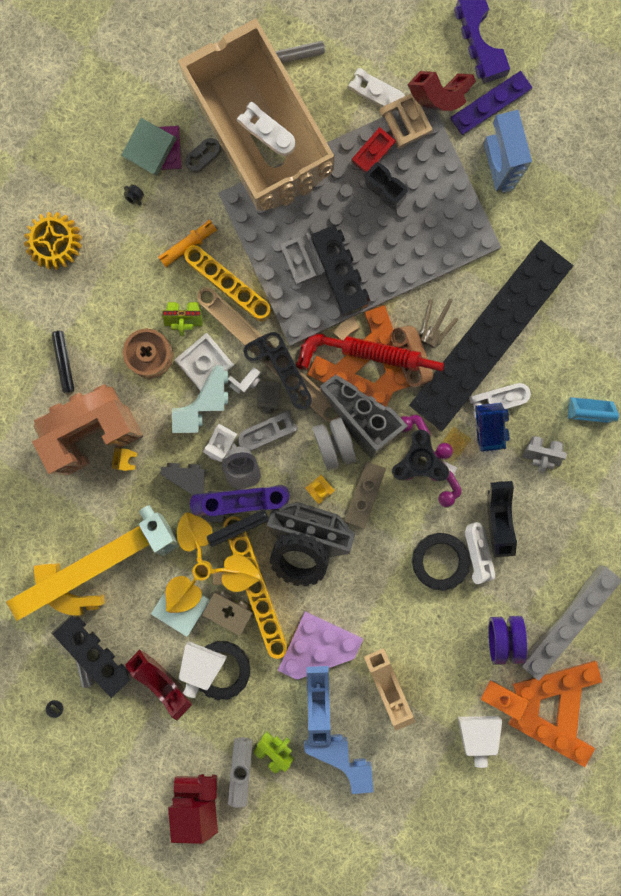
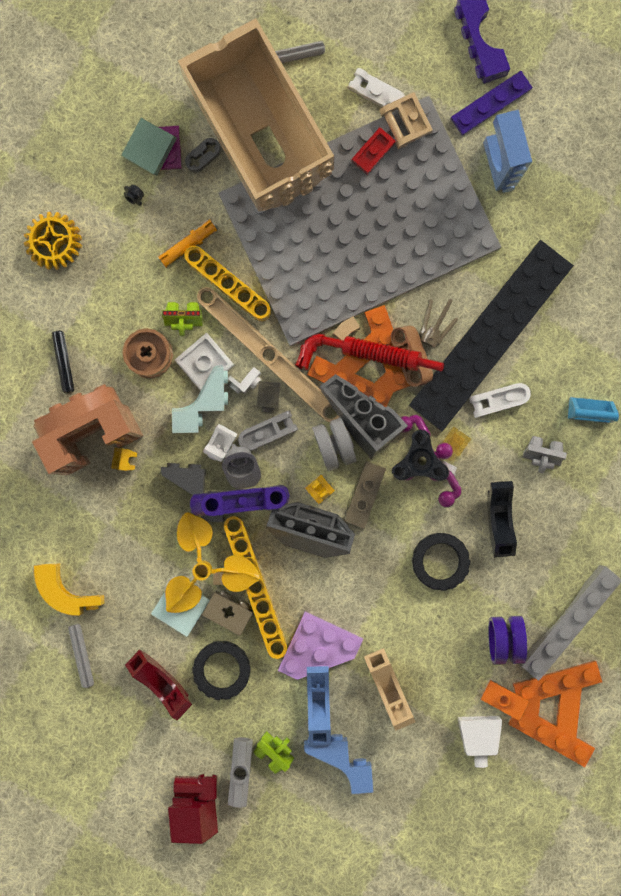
yellow beam [6,526,150,621] -> none
black hinge [46,700,64,718] -> none
black brick [51,615,131,698] -> none
light aqua torso [139,505,180,556] -> none
white torso [179,641,227,698] -> none
black axle [207,510,269,547] -> none
white plate [236,102,295,156] -> none
black beam [244,332,312,411] -> none
black tyre [269,533,329,586] -> none
light grey plate [280,232,325,285] -> none
black brick [311,225,370,317] -> none
black brick [364,162,408,209] -> none
dark red arch [407,71,476,111] -> none
white plate [465,522,495,584] -> none
clear blue brick [475,402,510,452] -> none

